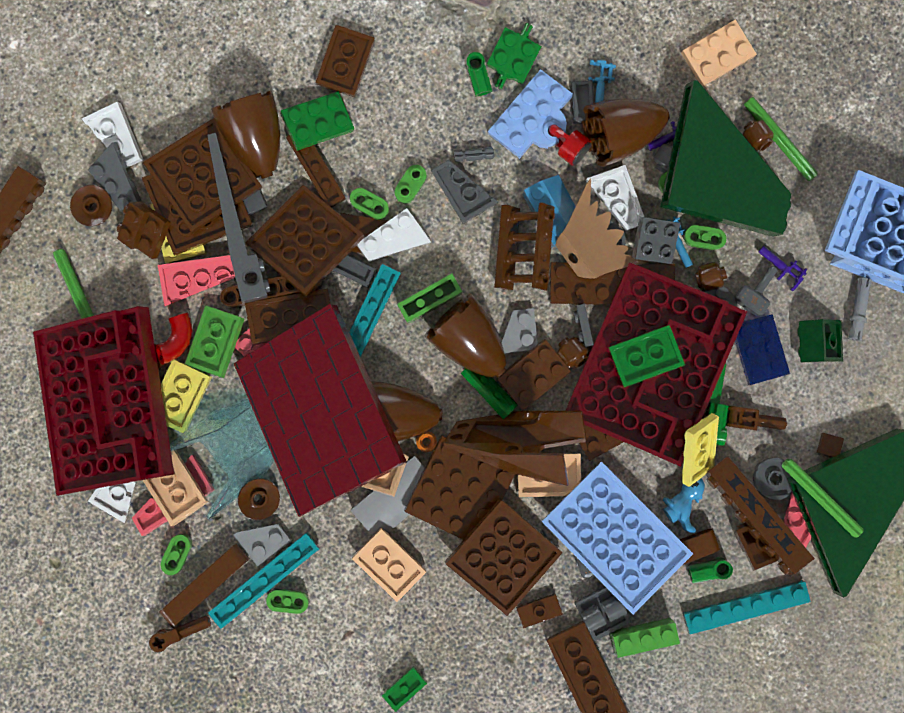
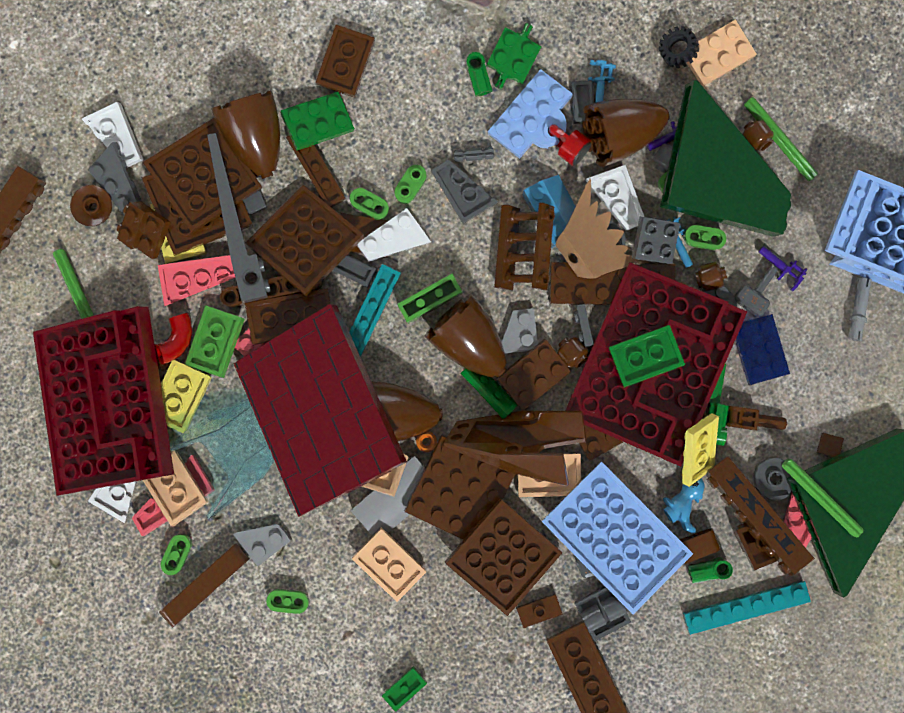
reddish brown connector [149,615,211,653] -> none
teal plate [208,532,320,629] -> none
reddish brown dish [238,478,280,520] -> none
bright green brick [610,618,680,658] -> none
dark green slope [797,319,843,363] -> none
none -> black tyre [659,26,699,68]

